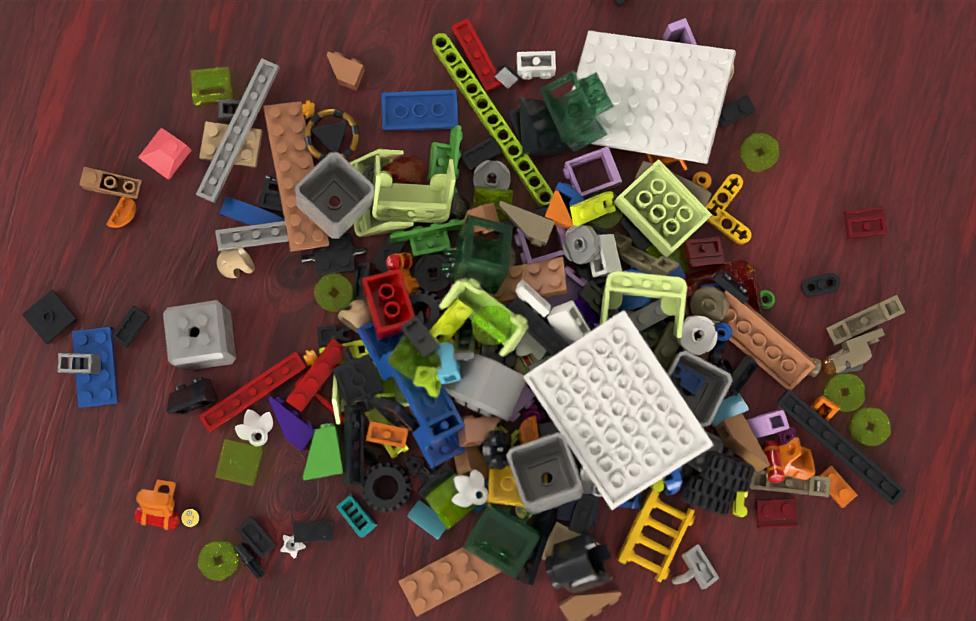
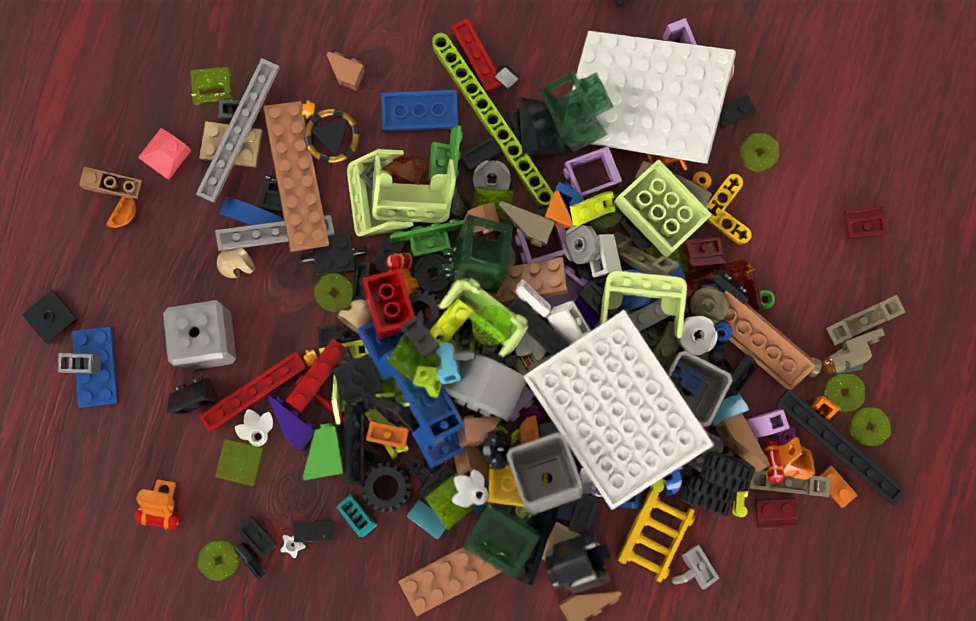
black plate [111,305,150,348] -> none
light yellow tile [180,508,202,528] -> none
light grey plate [296,152,374,238] -> none
white brick [517,51,556,80] -> none
black plate [801,273,840,297] -> none

